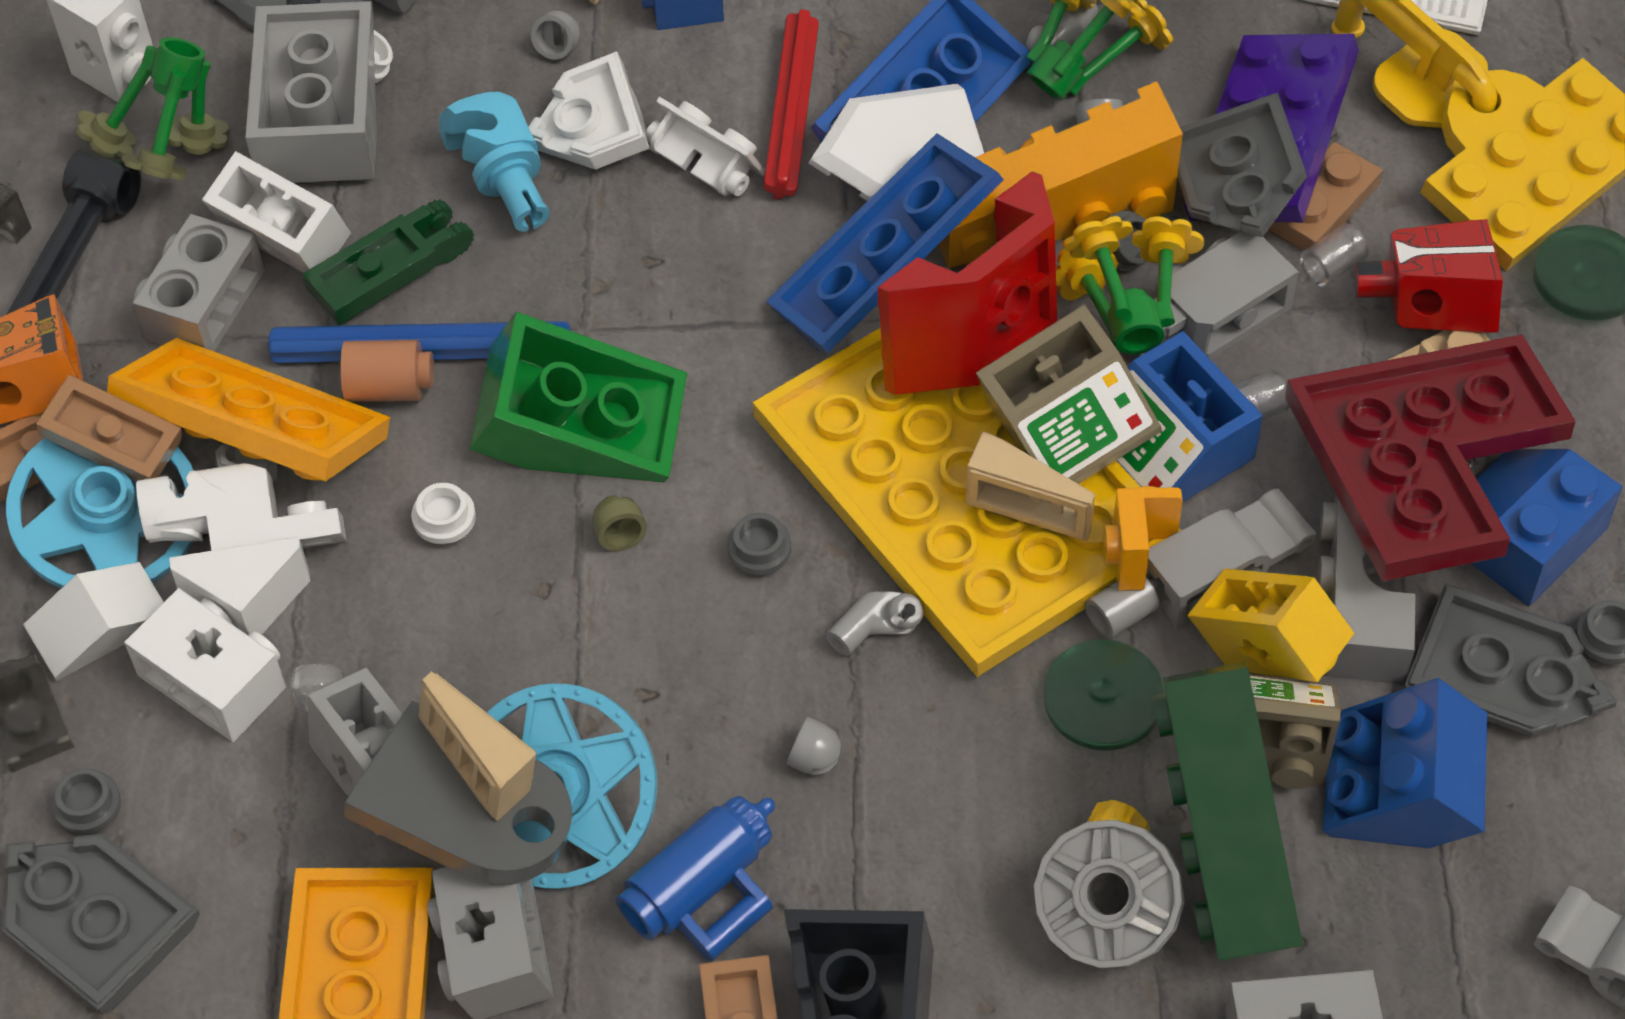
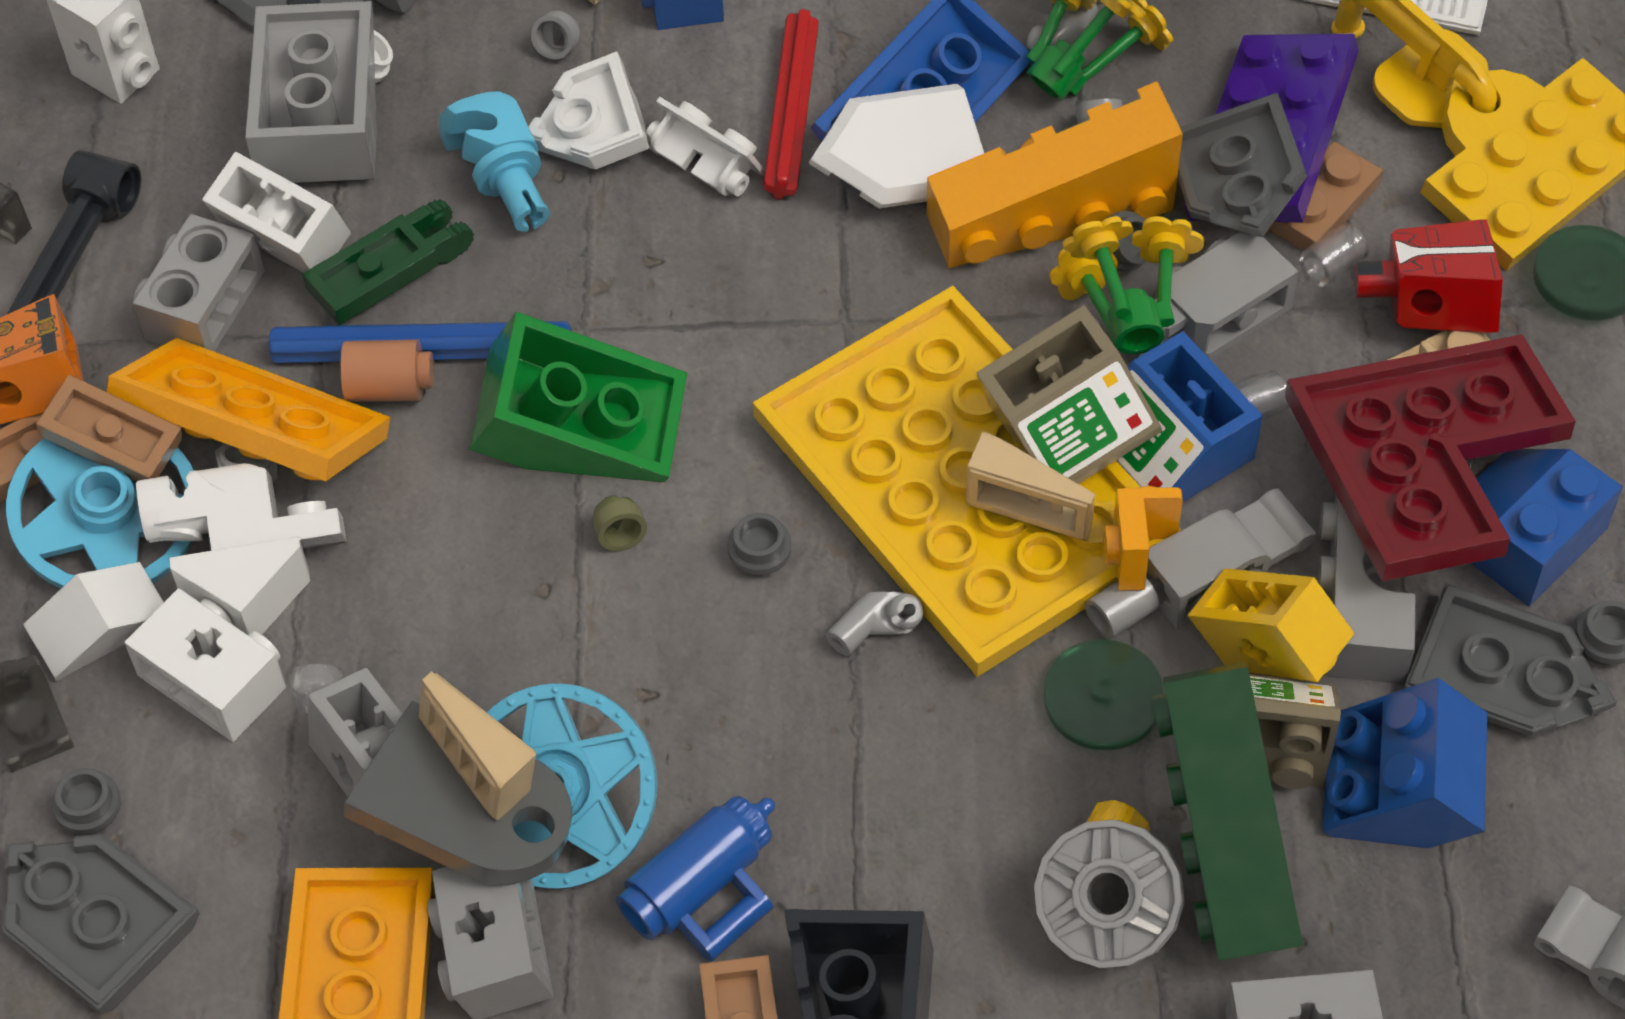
plant [75,37,230,180] -> none
white plate [411,483,476,544] -> none
blue slope [766,133,1004,353] -> none
light grey hinge [786,716,841,776] -> none
red slope [877,171,1058,395] -> none

